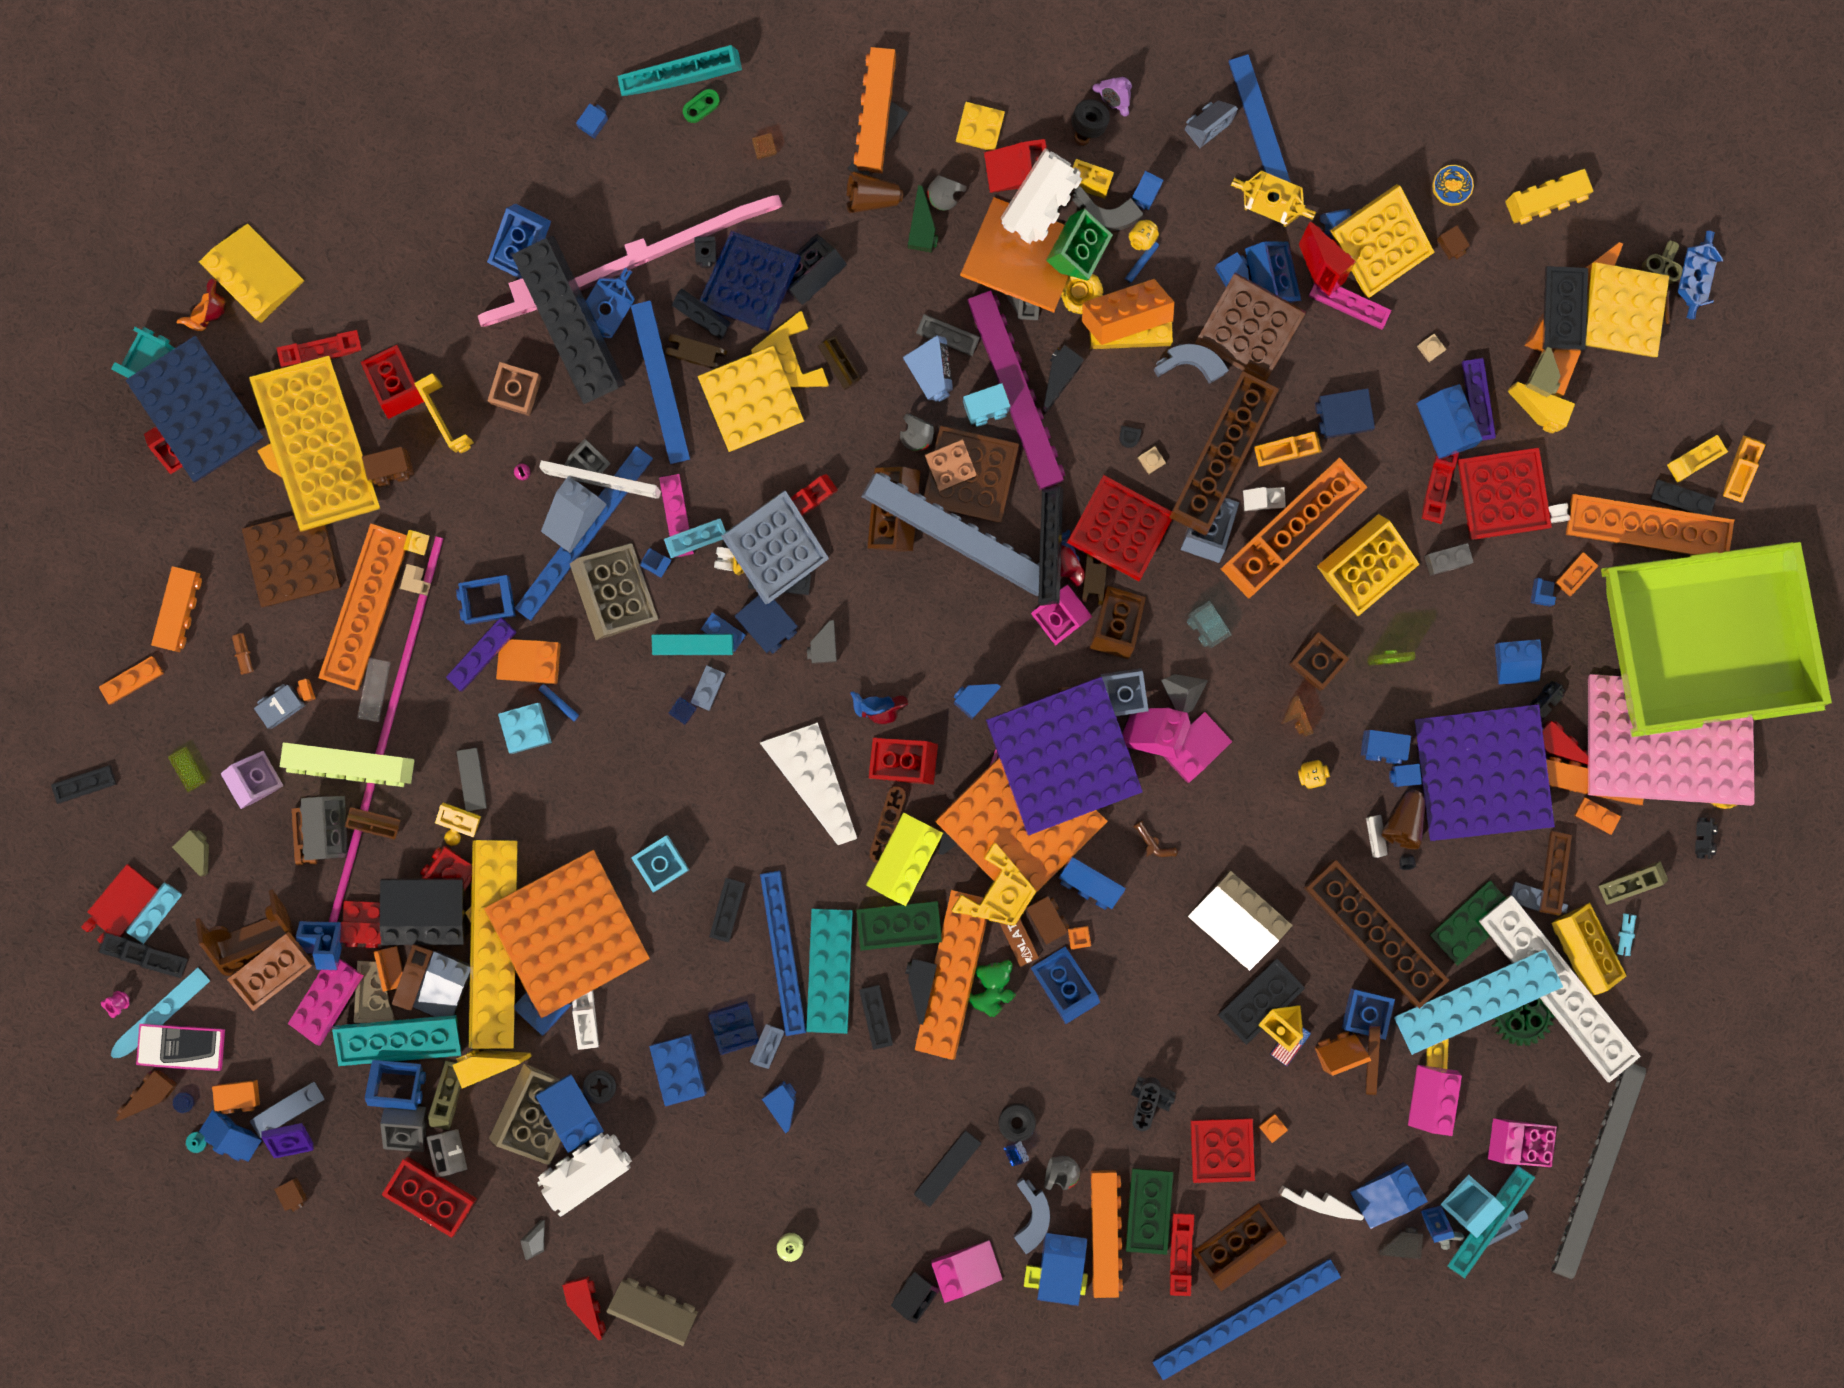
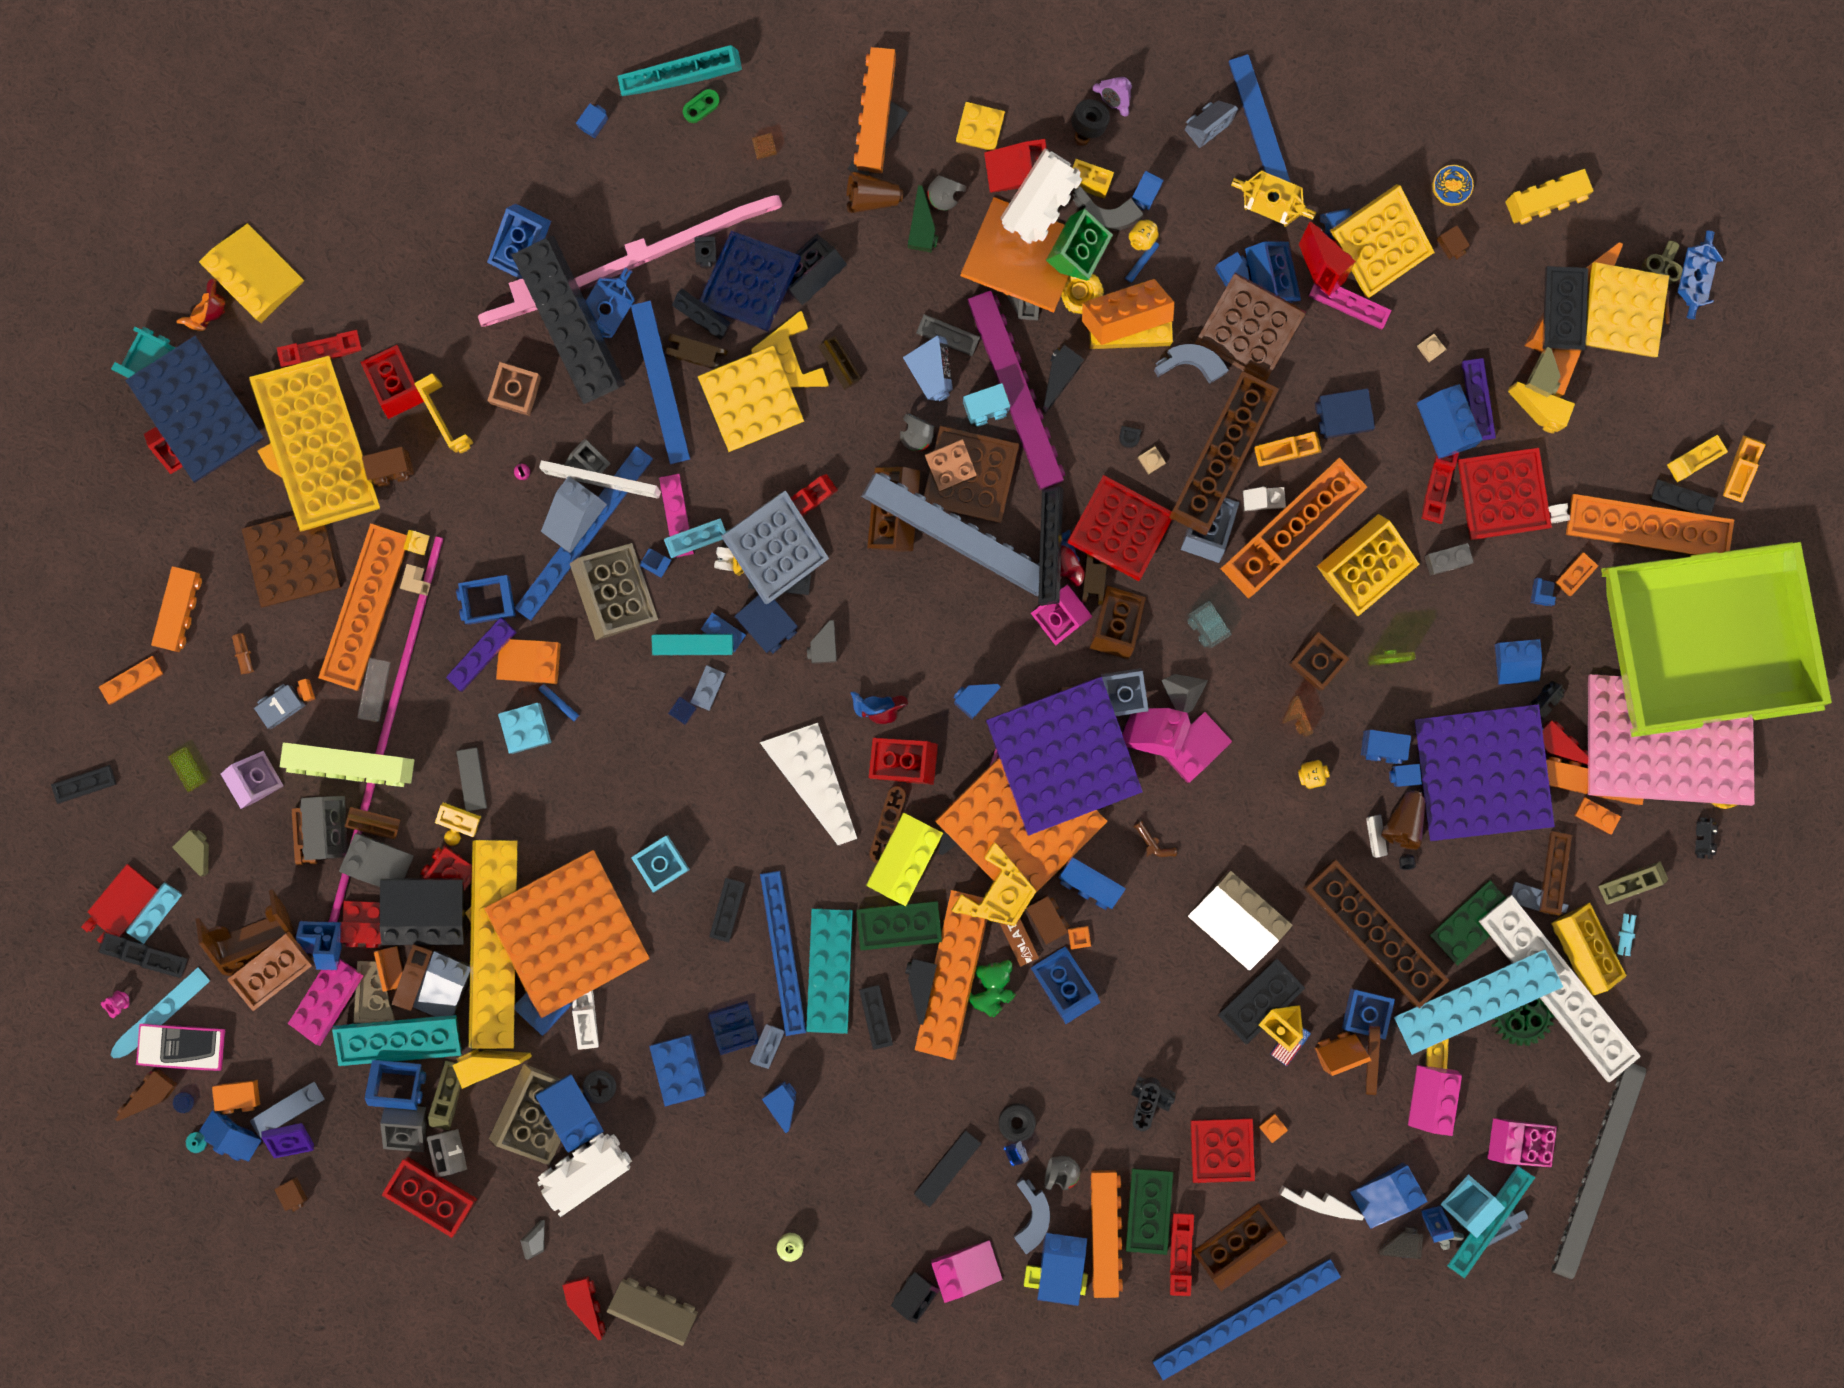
none -> dark grey slope [339,832,414,887]

